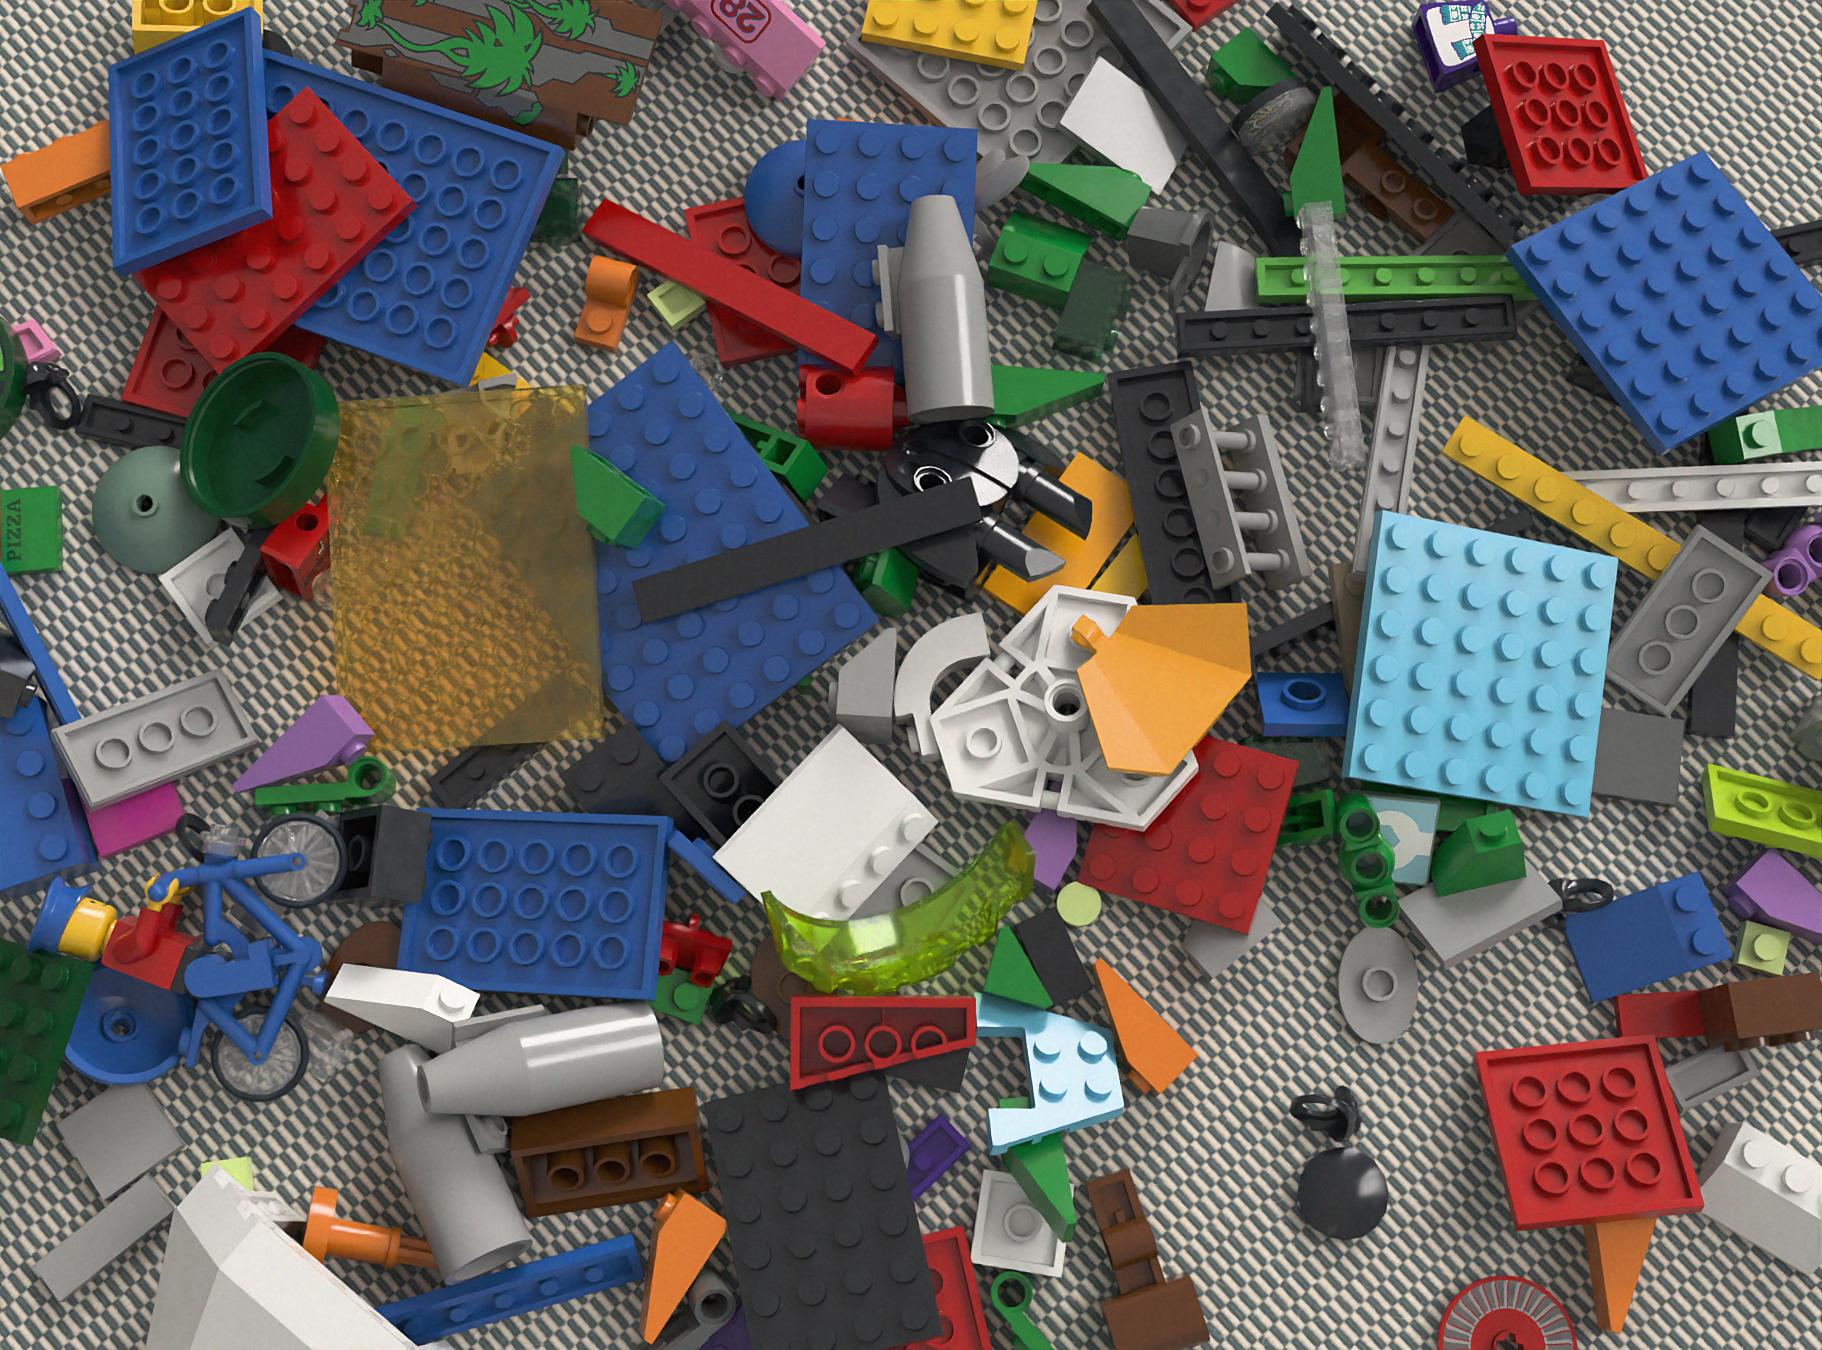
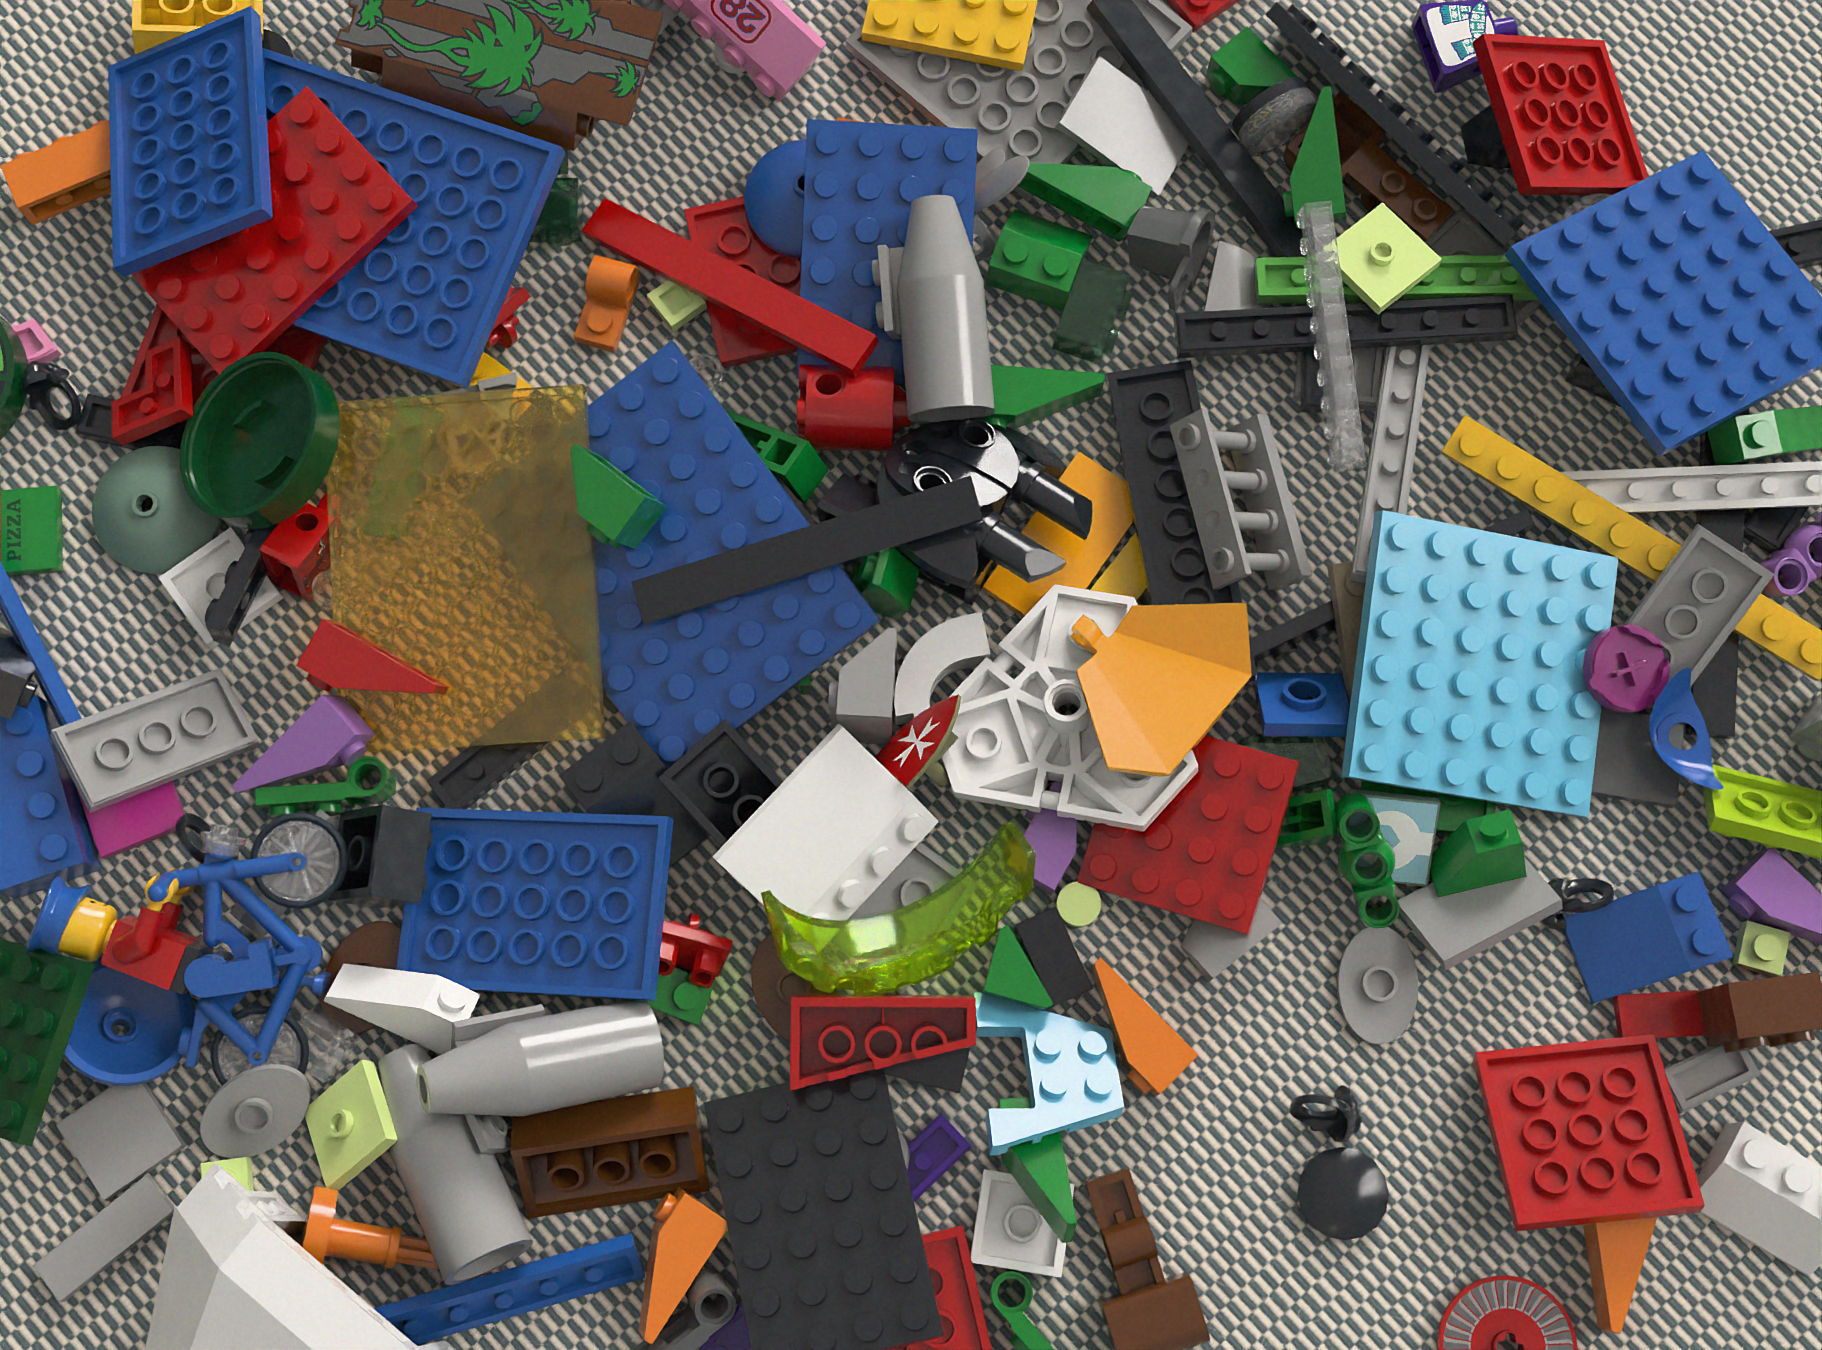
blue piece [666,826,746,904] -> none
black piece [709,975,778,1034] -> none
none -> red plate [111,336,193,445]
none -> light grey piece [200,1064,311,1158]
none -> red slope [296,619,449,695]
none -> yellowish green plate [305,1060,397,1190]
none -> red shield [875,694,962,789]
none -> yellowish green plate [1319,202,1442,314]
none -> magenta tile [1583,624,1670,713]
none -> blue piece [1648,667,1723,790]

